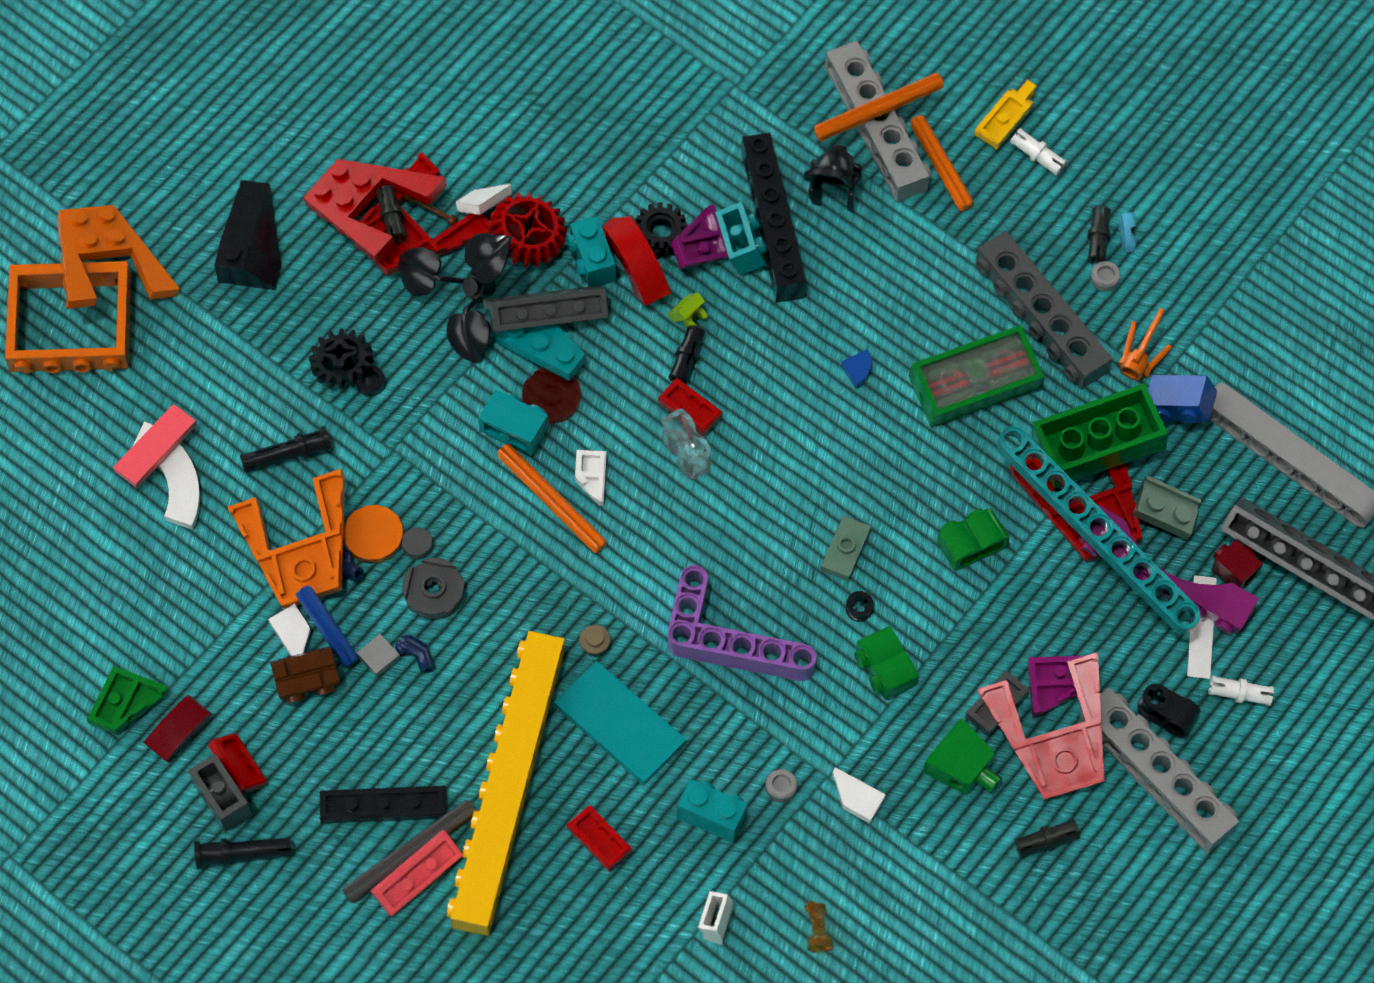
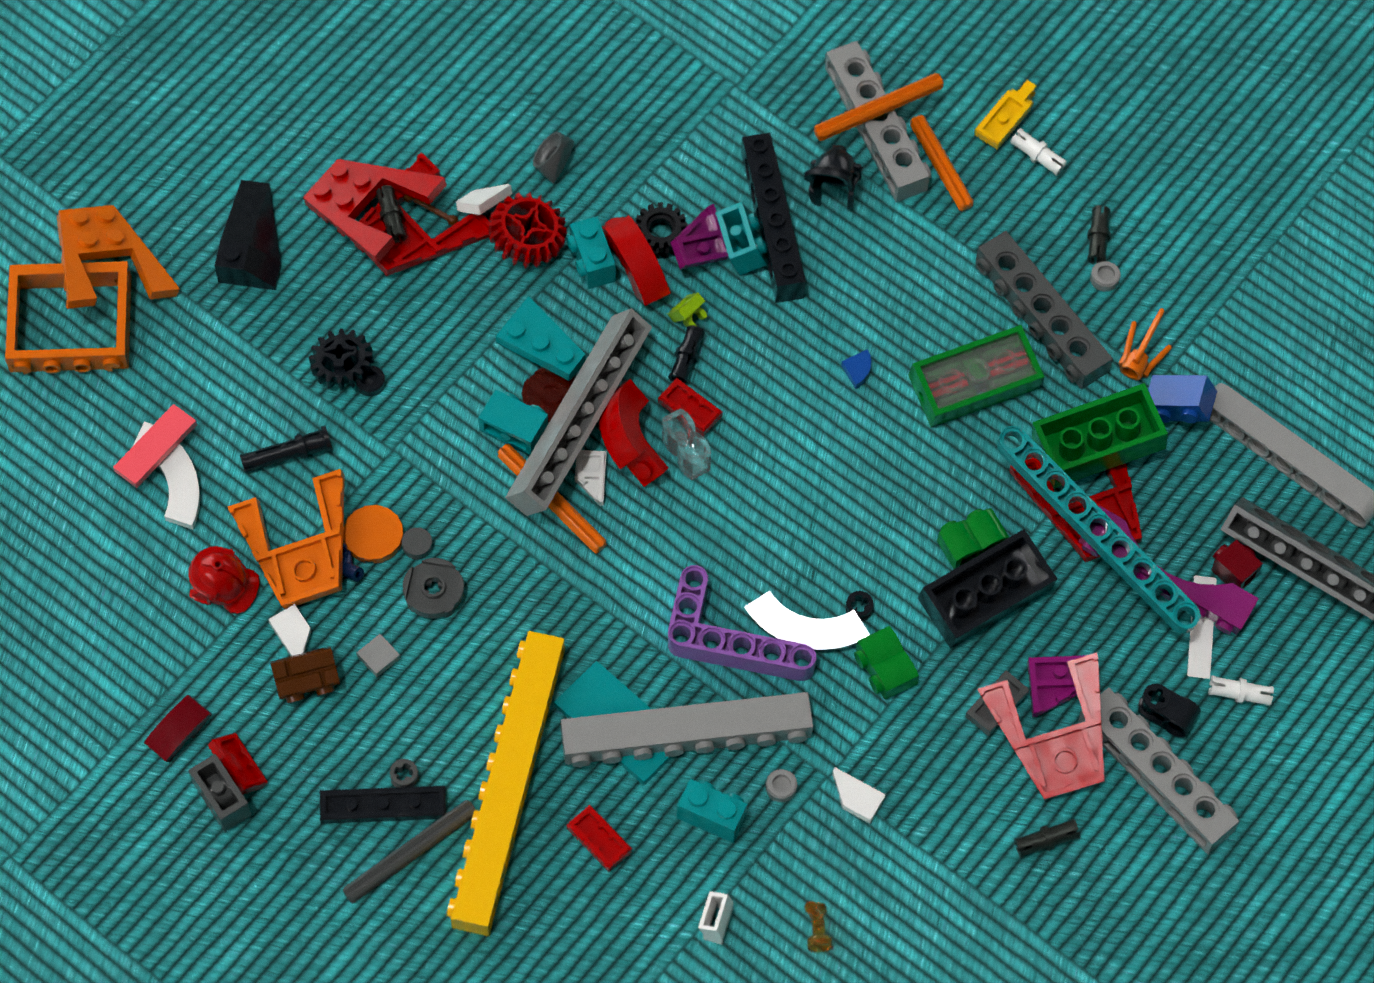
green wing [87,666,169,735] -> none
black pin [194,836,292,869] -> none
blue axle [296,586,358,667] -> none
coral tile [370,830,463,916] -> none
dark blue arm [395,635,435,674] -> none
black plant [398,233,511,363] -> none
dark grey fence [483,286,608,331] -> none
dark tan plate [579,625,610,655] -> none
sand green plate [820,516,871,581] -> none
green torso [923,718,1002,795] -> none
medium azure tile [1118,212,1136,253] -> none
sand green plate [1132,475,1201,540] -> none
none -> red helmet [188,546,259,614]
none -> dark grey bush [390,759,419,788]
none -> light grey brick [505,308,652,516]
none -> dark grey piece [533,132,574,184]
none -> light grey brick [561,692,813,767]
none -> red arch [599,379,669,487]
none -> white tile [744,591,870,650]
none -> black brick [918,529,1058,649]

